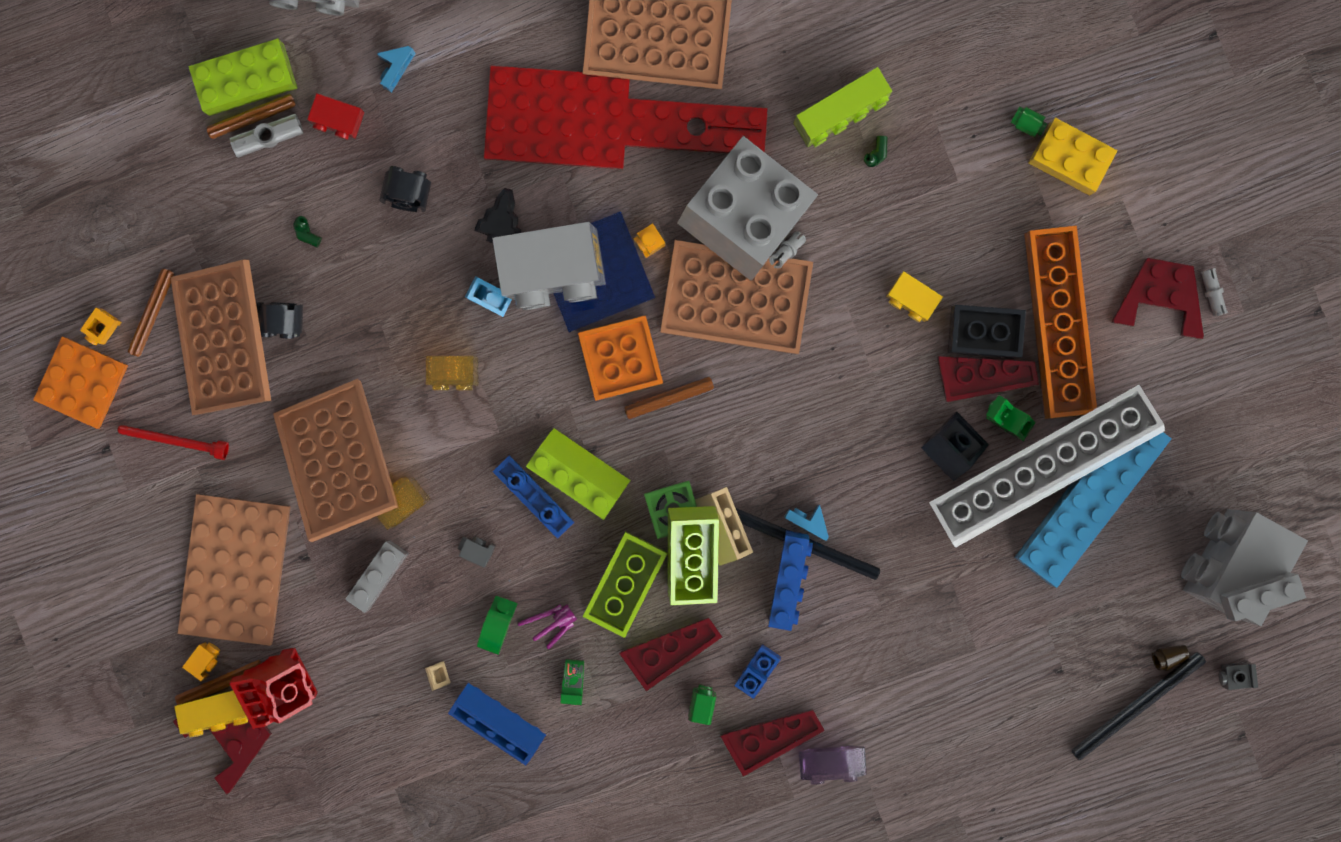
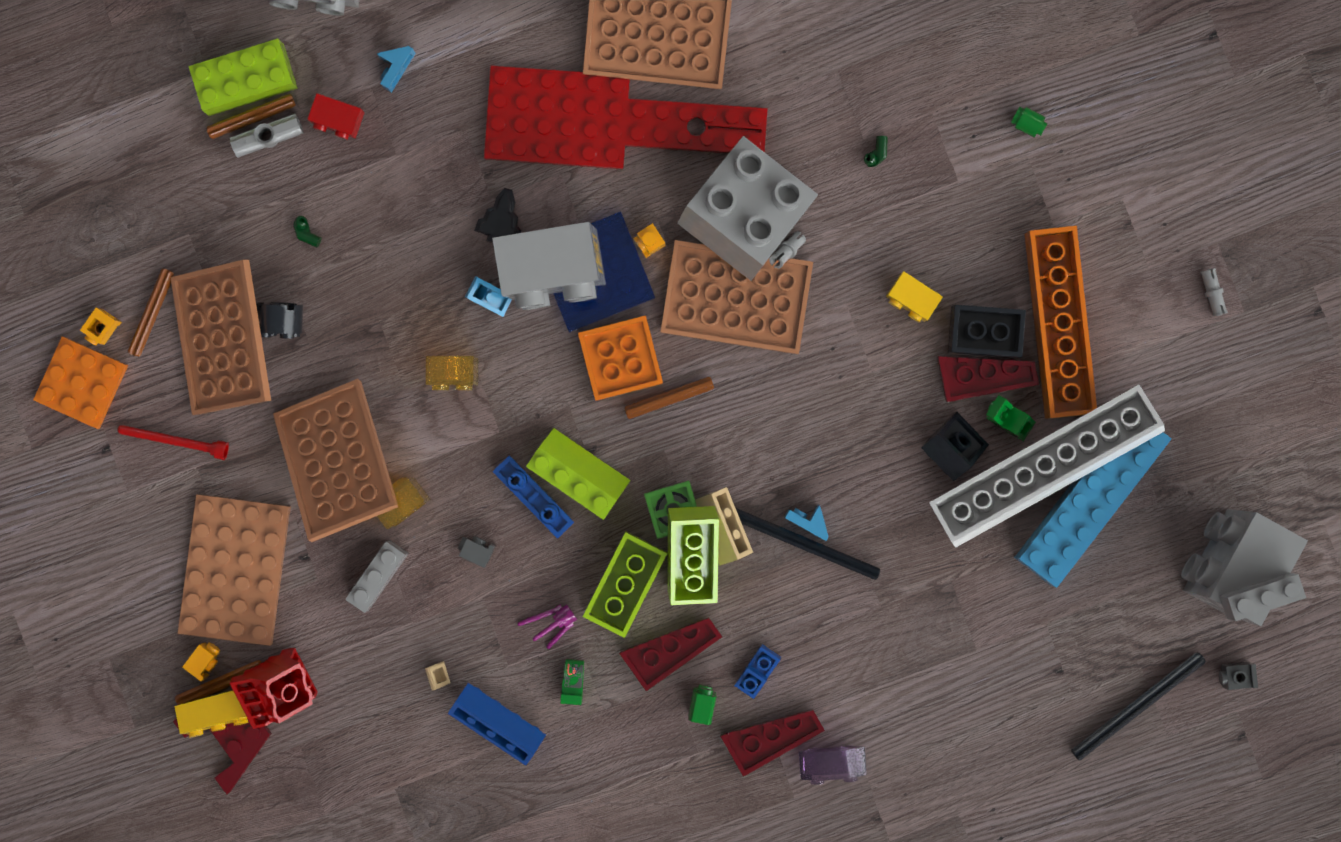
black brick [379,166,431,212] -> none
green brick [477,596,518,655] -> none
blue brick [768,530,813,631] -> none
lime brick [793,67,892,147] -> none
yellow brick [1028,118,1118,196] -> none
dark red wing [1112,258,1204,339] -> none
dark brown cone [1152,645,1189,671] -> none

